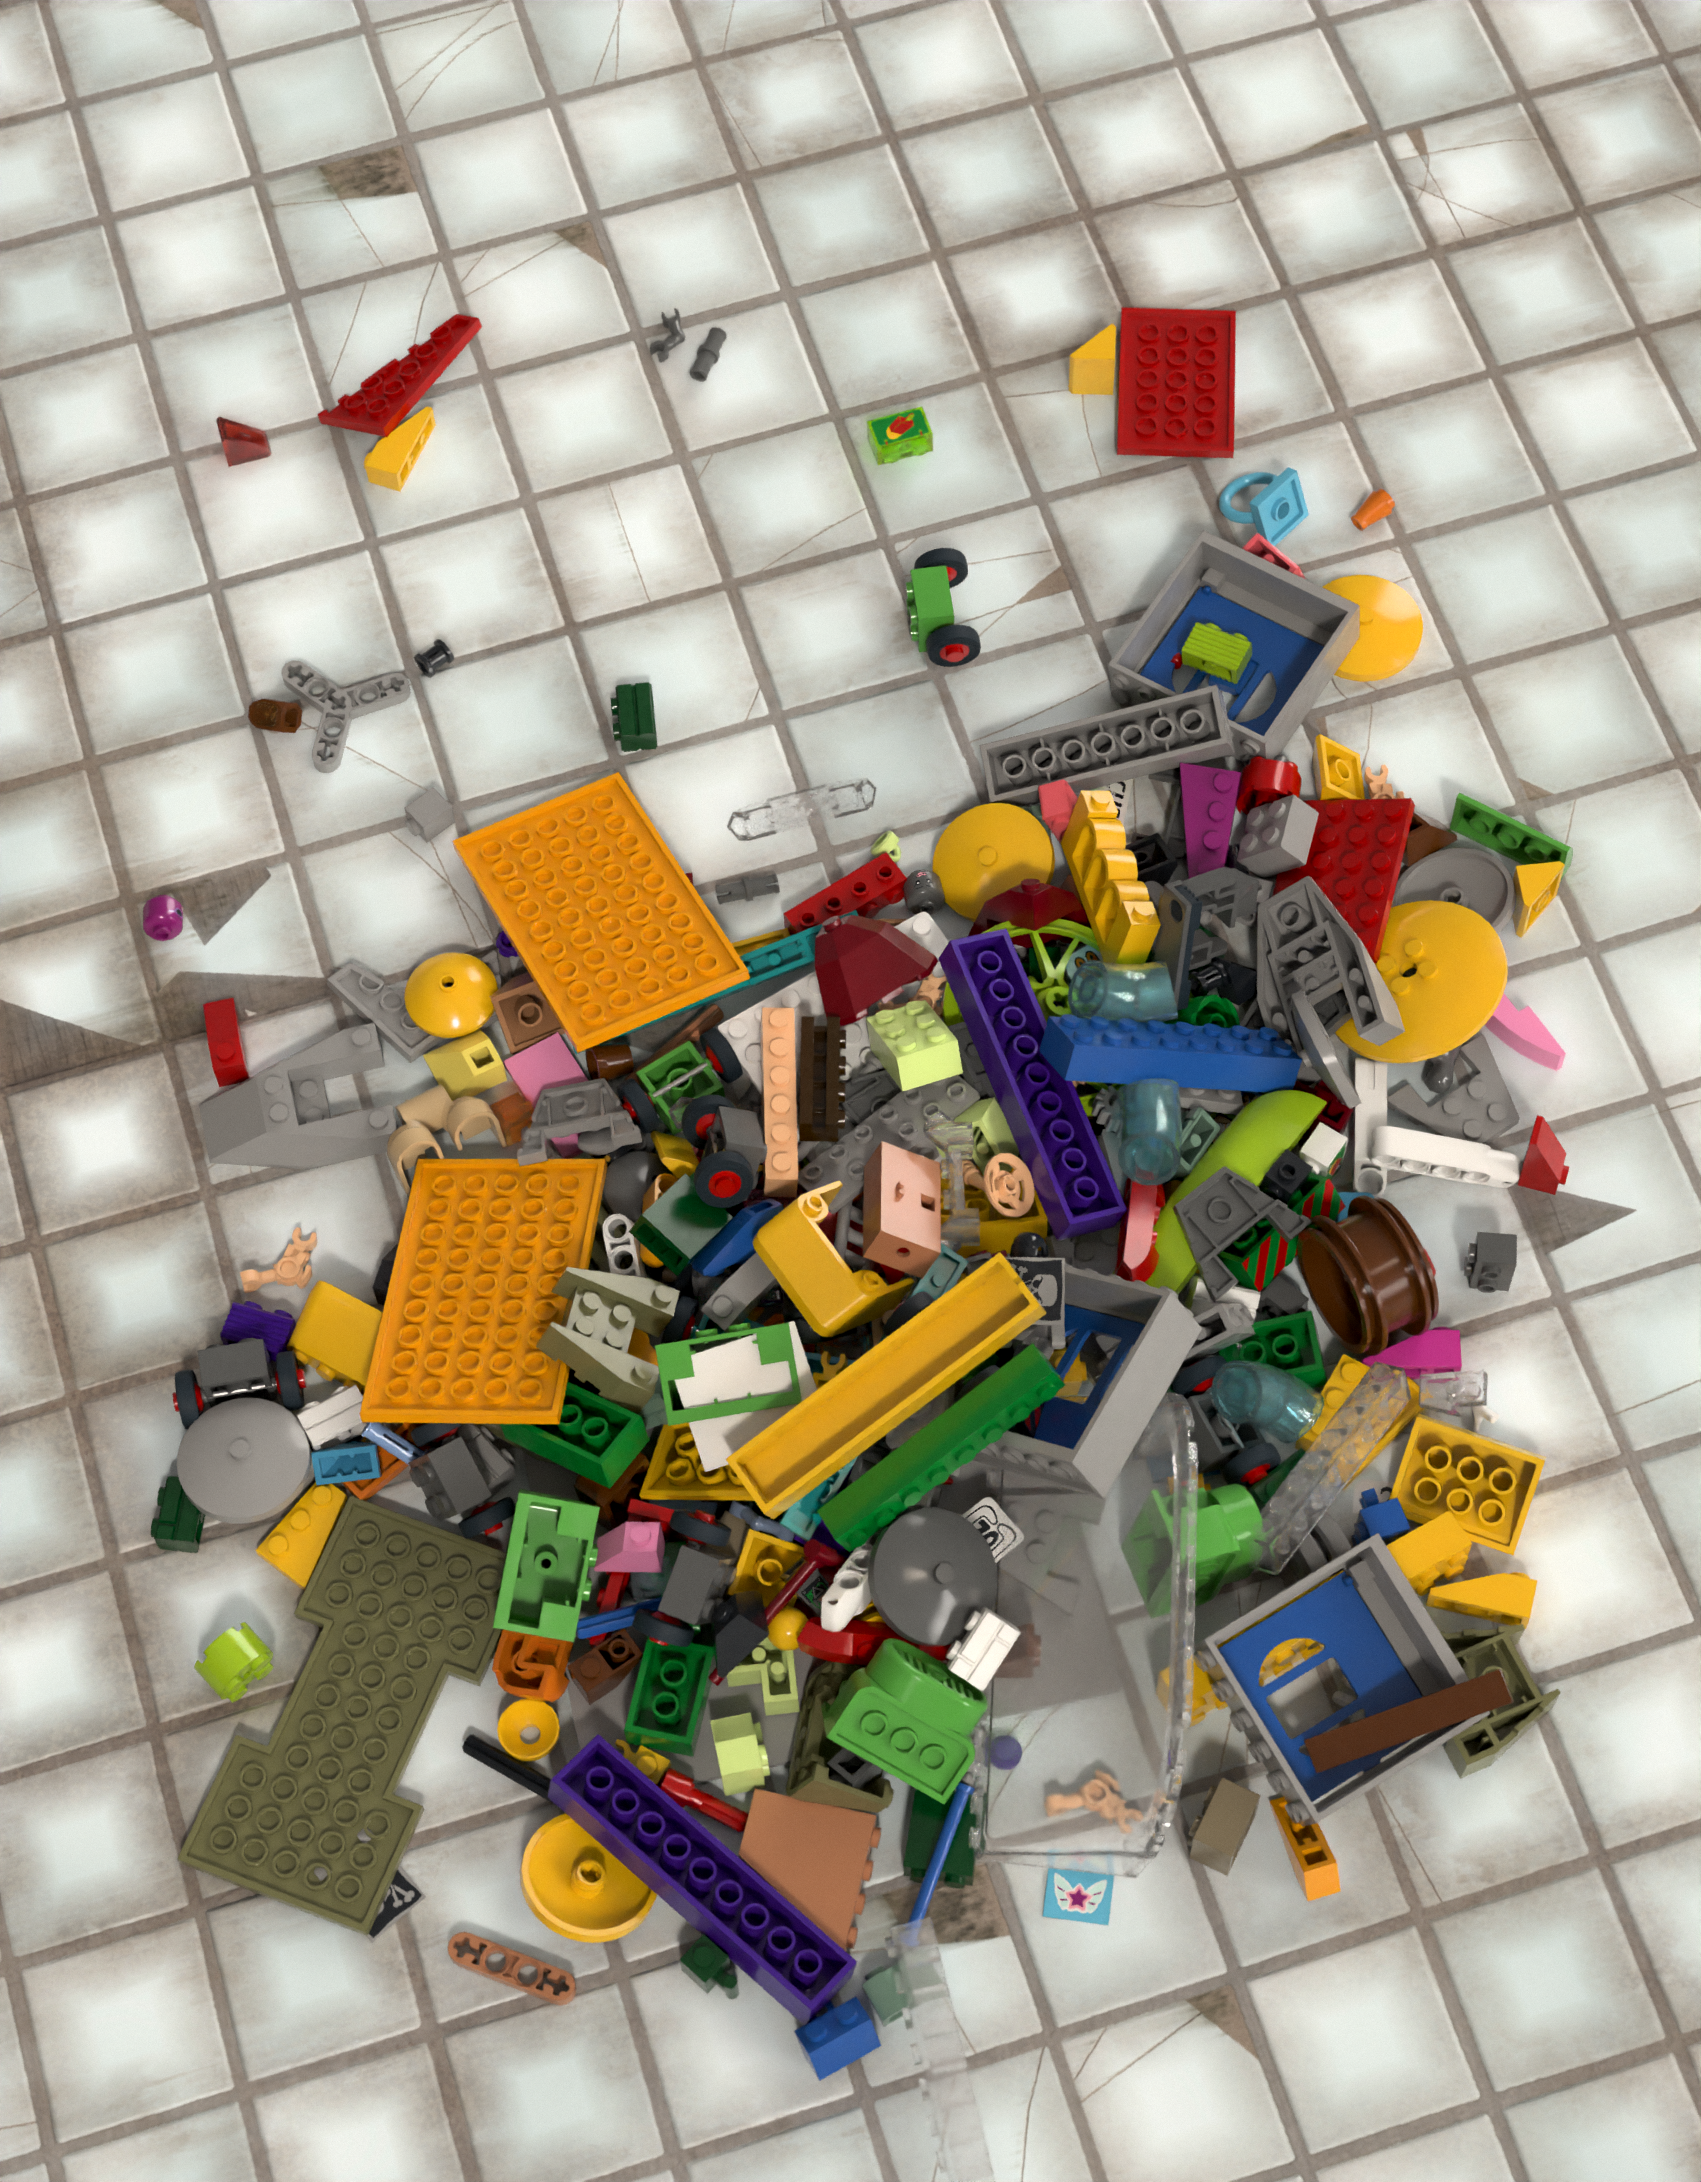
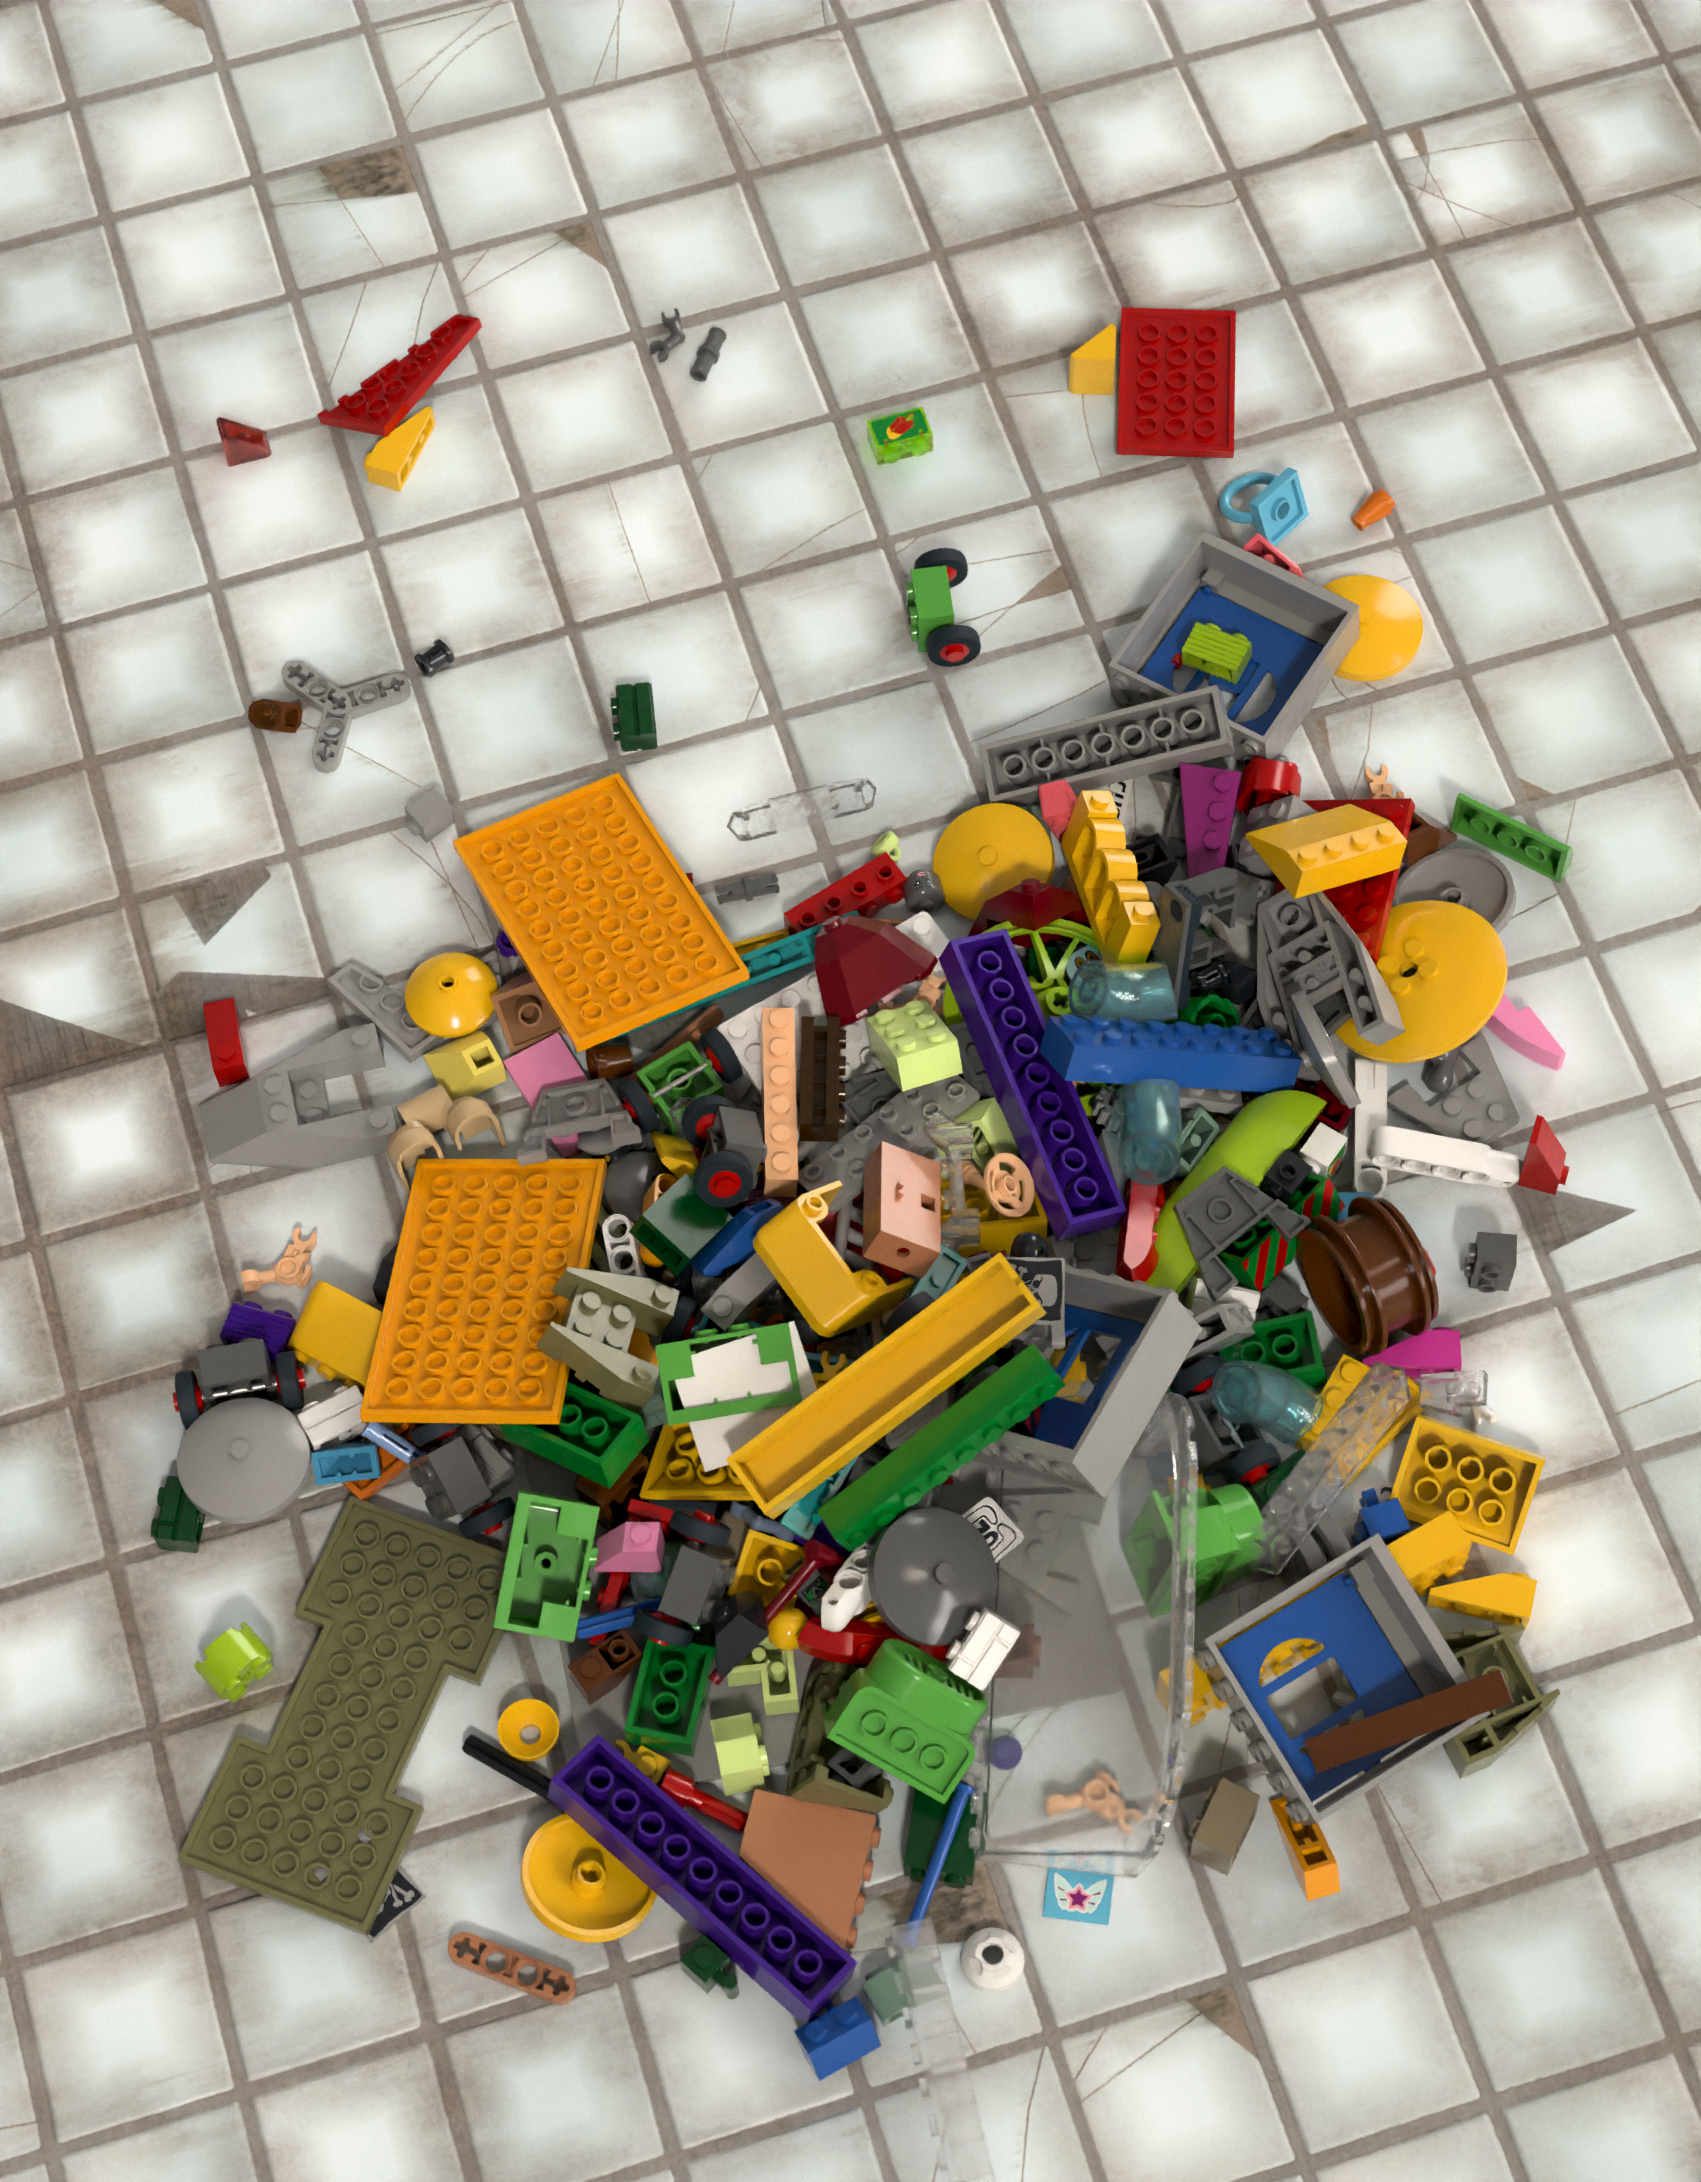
magenta head [143,895,183,941] -> none
yellow wing [255,1482,348,1591] -> none
clear orange brick [490,1092,534,1147] -> none
orange brick [492,1630,573,1702] -> none
yellow slope [1312,734,1365,800] -> none
yellow slope [1512,861,1565,938] -> none
none -> white piece [961,1927,1024,1993]
none -> yellow slope [1245,804,1408,899]

